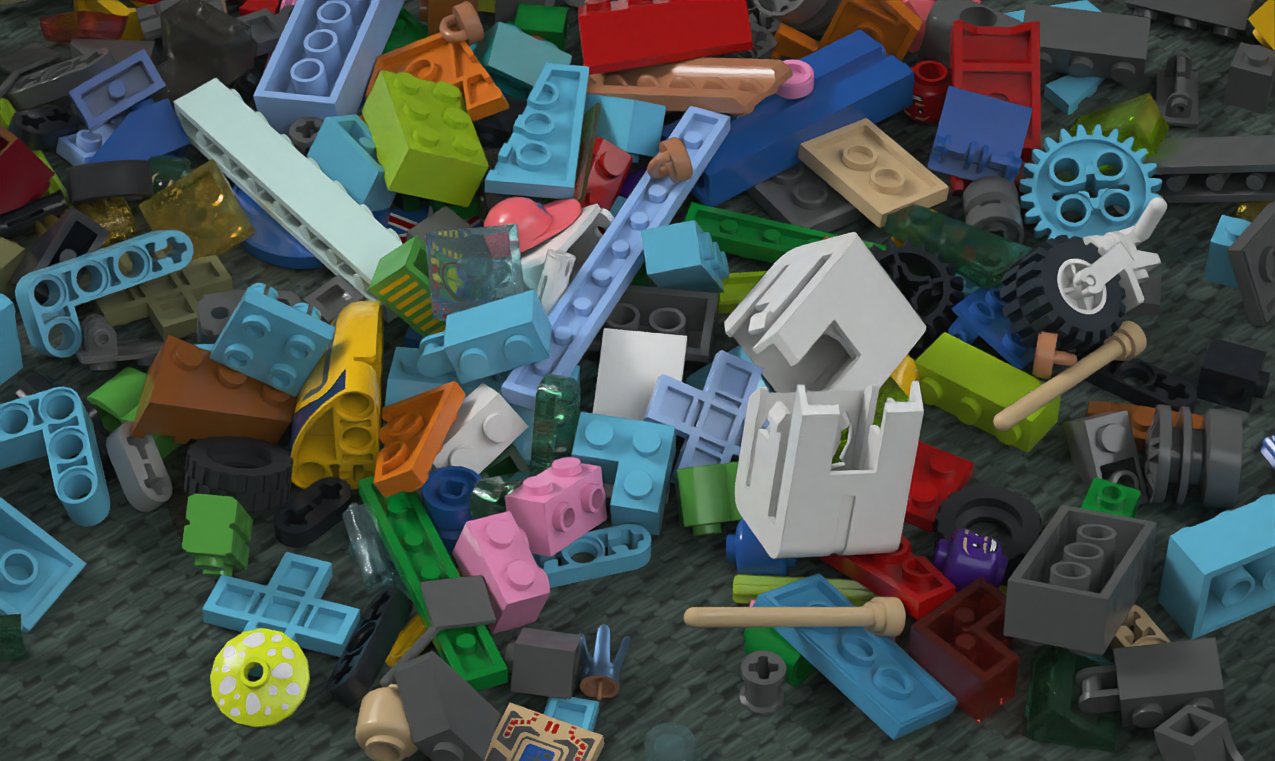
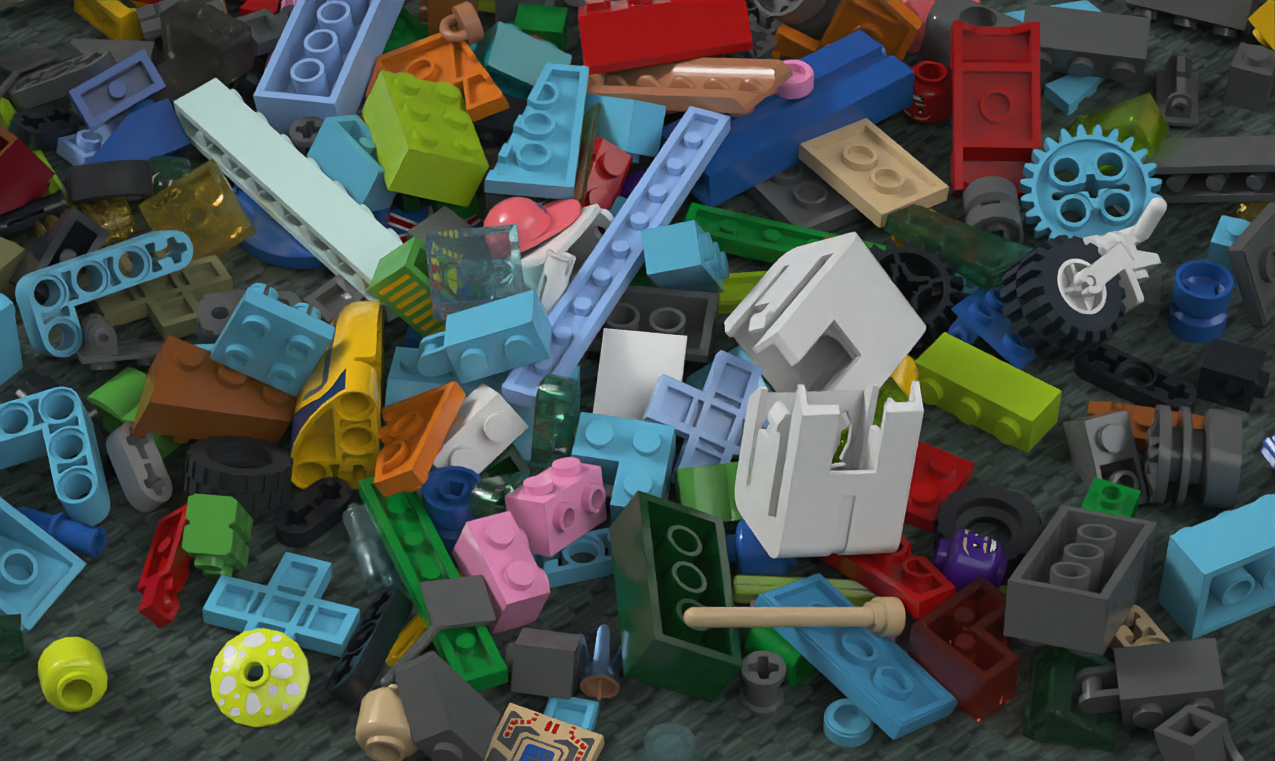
clear red piece [39,11,128,44] -> none
nougat tile [647,137,693,184] -> none
blue hinge [927,86,1033,183] -> none
tan piece [993,321,1147,431] -> none
nougat tile [1032,332,1077,380] -> none
none -> blue axle [17,506,107,558]
none -> neon yellow head [38,637,108,712]
none -> red hinge [137,504,191,628]
none -> dark green brick [609,490,743,703]
none -> medium azure tile [823,698,874,747]
none -> blue wheel [1167,260,1234,344]

